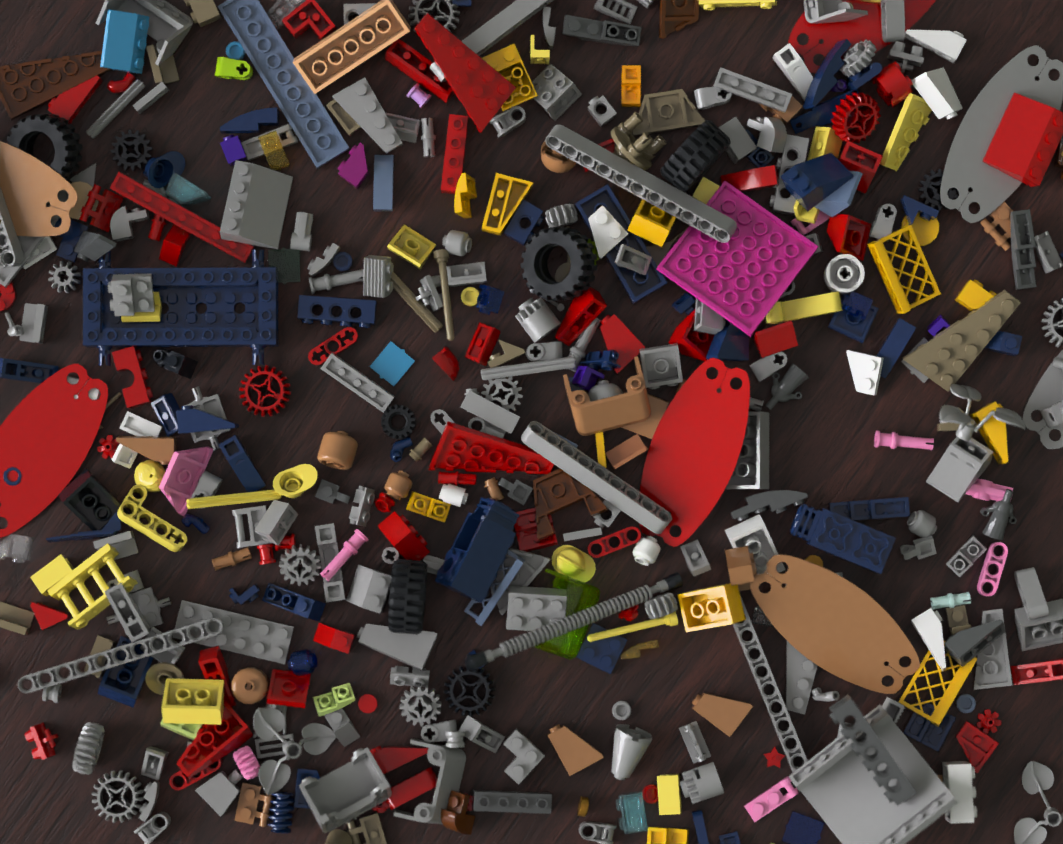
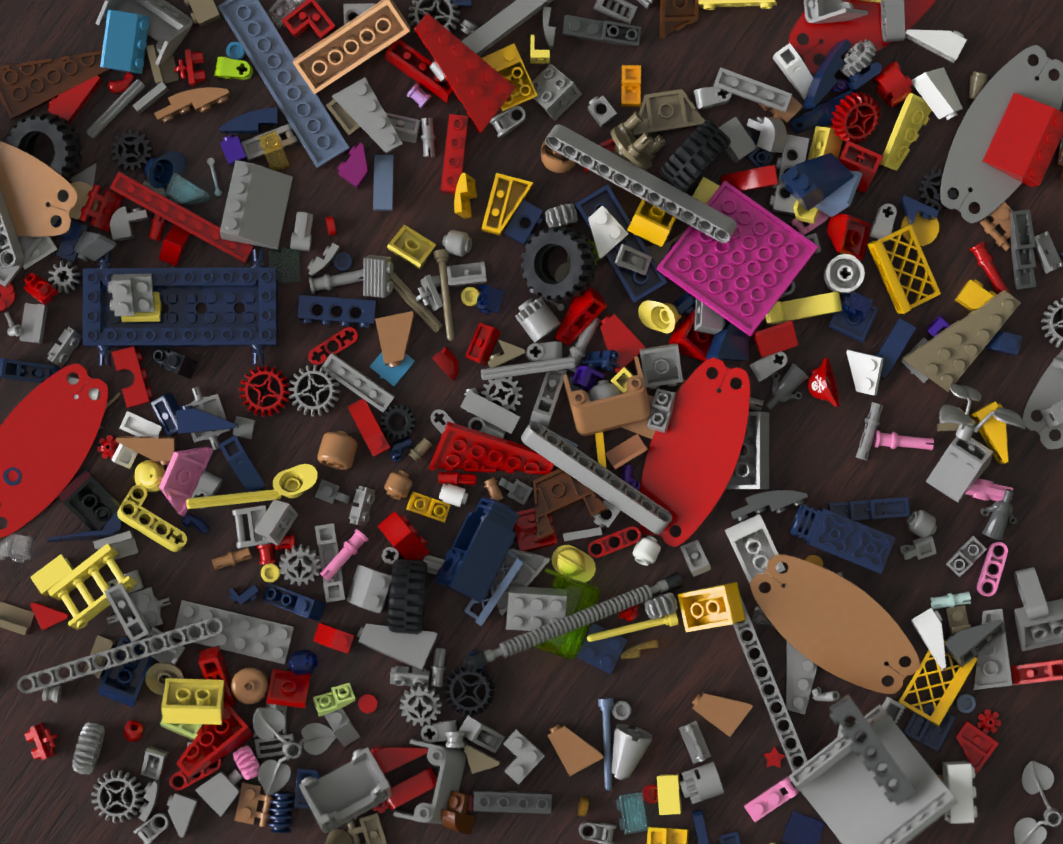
red plate [375,492,395,512] -> none
medium nougat brick [725,546,757,591] -> none
light grey hips [887,41,924,75] -> none
none -> red hips [24,273,58,305]
none -> light grey hinge [47,327,83,367]
none -> red piece [123,720,143,742]
none -> medium nougat slope [154,87,231,123]
none -> light grey slope [167,792,199,838]
none -> red hips [174,49,206,87]
none -> light grey hinge [207,158,222,197]
none -> light grey slope [233,416,256,439]
none -> light yellow tile [261,563,280,583]
none -> light grey gear [288,365,340,417]
none -> red tile [325,216,336,236]
none -> red slope [348,399,391,457]
none -> medium nougat slope [375,311,414,368]
none -> light grey axle [431,648,446,687]
none -> light grey plate [460,19,478,35]
none -> dark tan slope [464,743,500,774]
none -> light grey slope [530,369,567,428]
none -> sand blue piece [598,698,614,791]
none -> light yellow brick [610,367,634,393]
none -> dark purple arm [622,465,640,490]
none -> light yellow piece [638,300,682,333]
none -> light grey slope [647,389,676,433]
none -> red hat [808,358,840,407]
none -> light grey pin [856,402,884,461]
none -> dark tan cone [969,71,989,99]
none -> red pin [969,241,1010,294]

